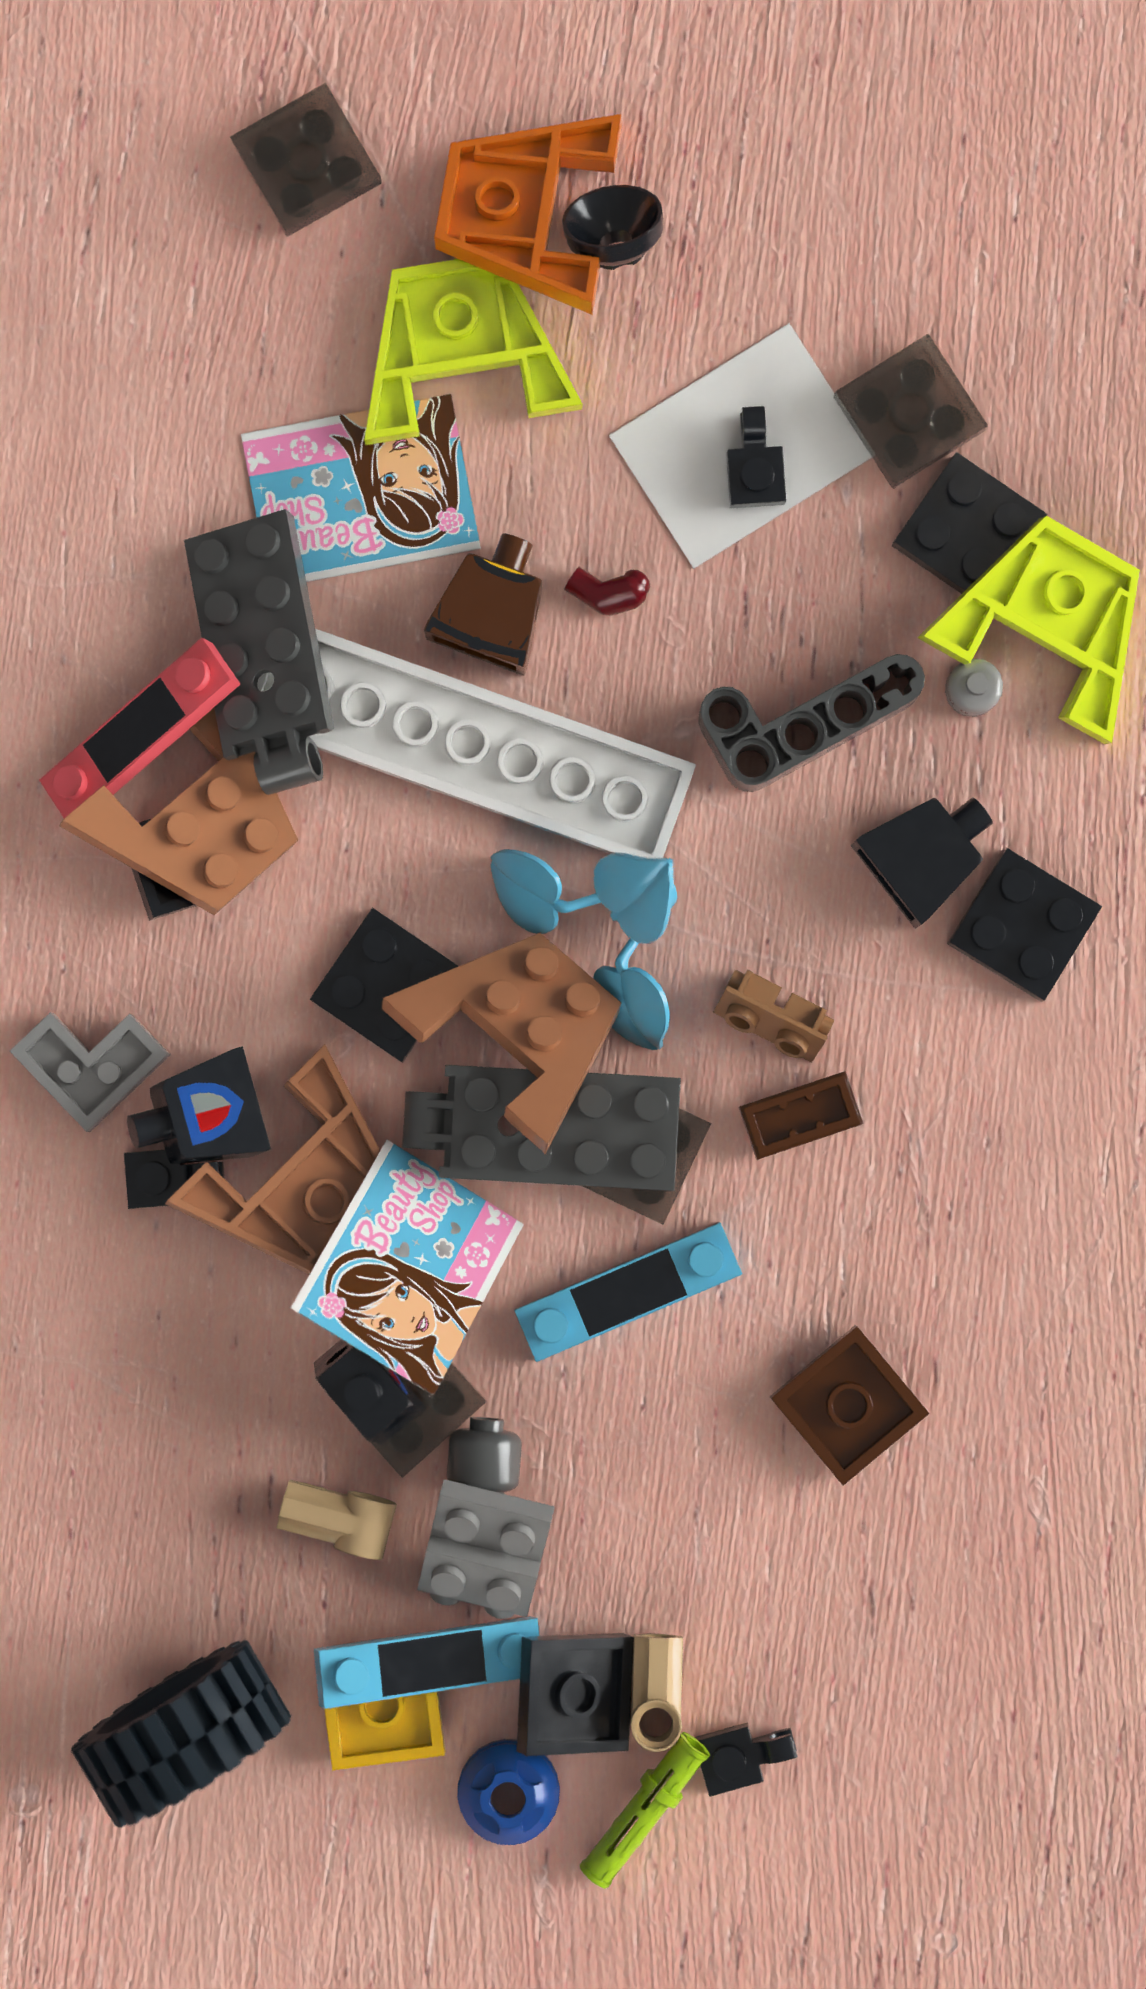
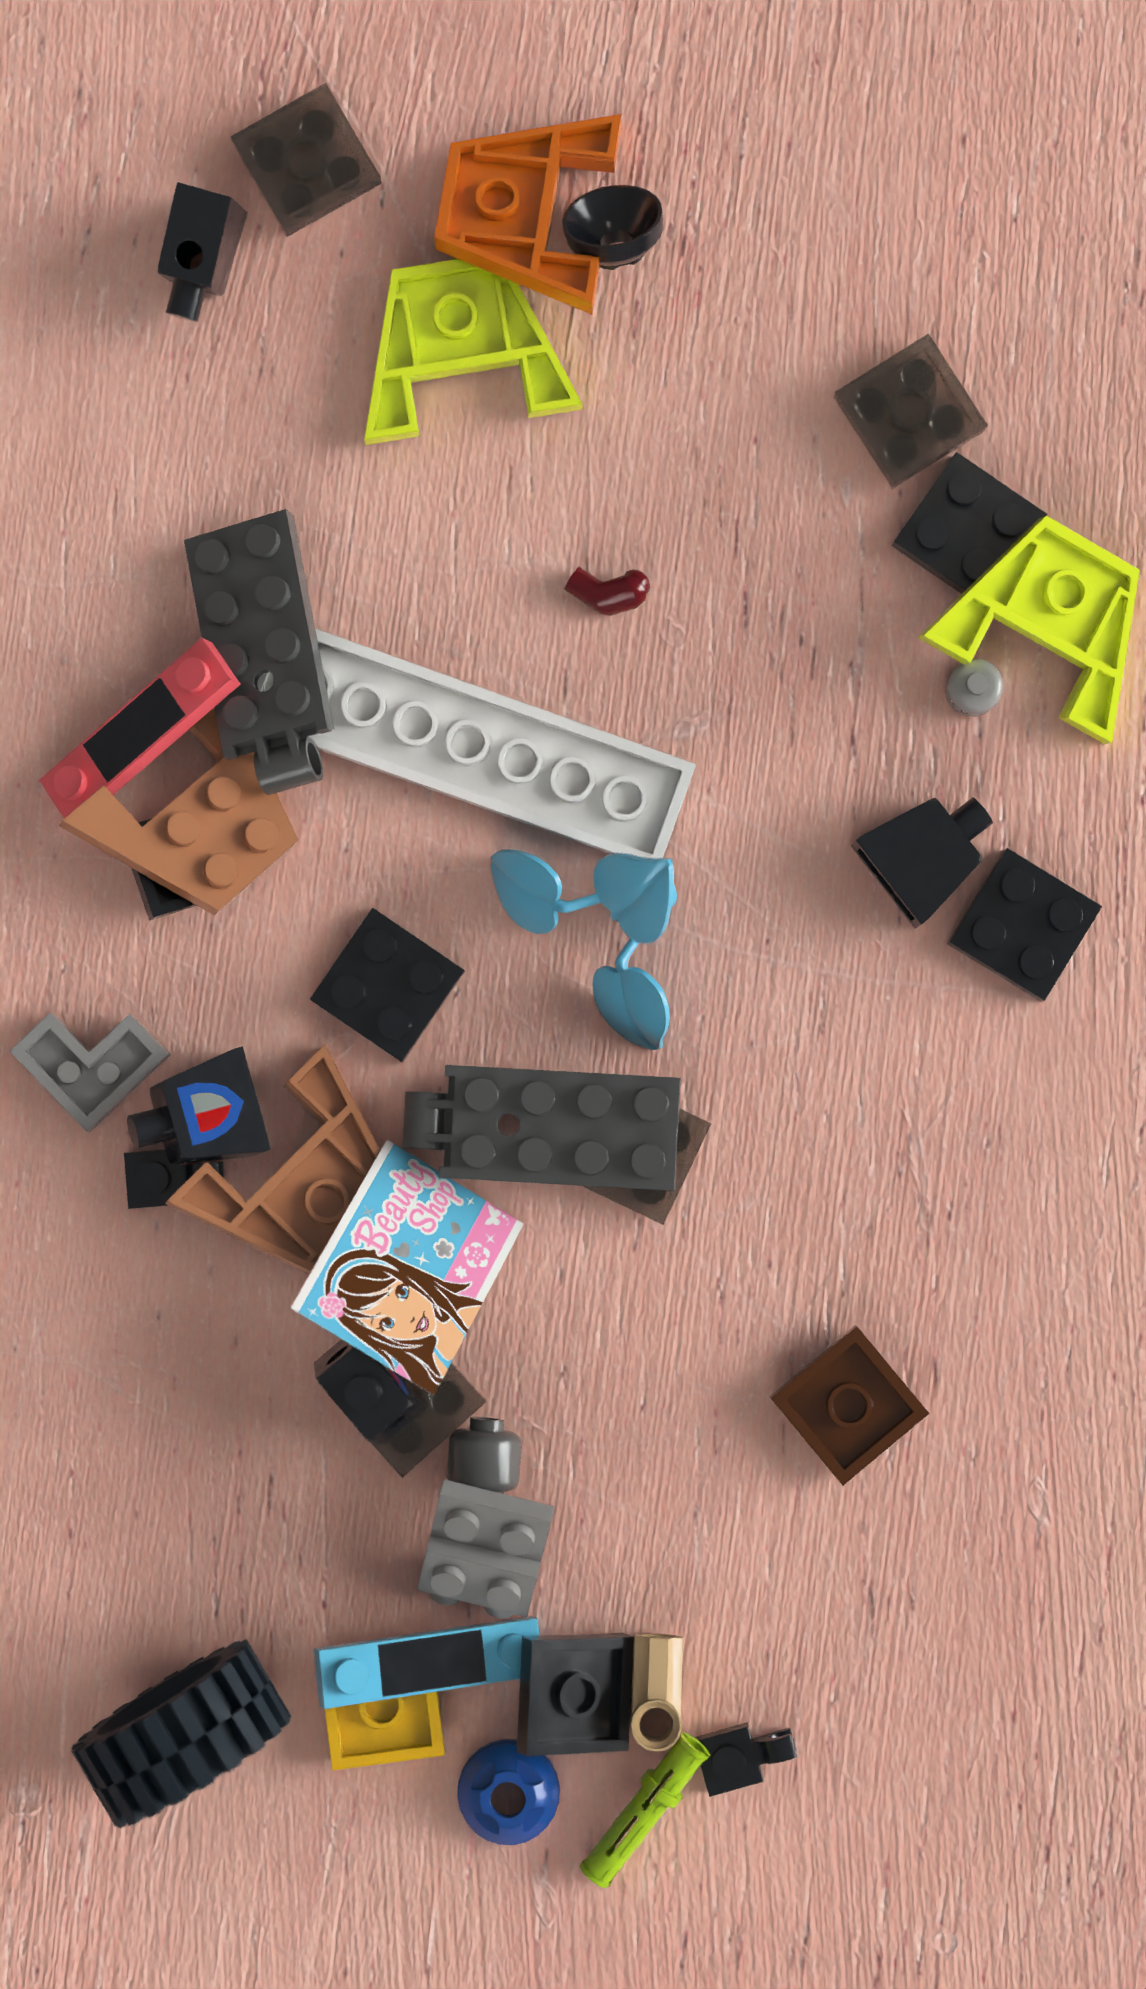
sticker [241,394,481,582] -> none
tan piece [277,1480,397,1560] -> none
nougat wing [382,933,621,1154] -> none
reddish brown torso [424,533,542,676] -> none
plate [514,1222,742,1362] -> none
white sticker [609,323,874,568] -> none
dark grey beam [698,654,925,792] -> none
medium nougat hinge [713,969,834,1063] -> none
black plate [726,406,786,508] -> none
reddish brown plate [739,1071,863,1160] -> none
none -> black torso [158,182,248,322]

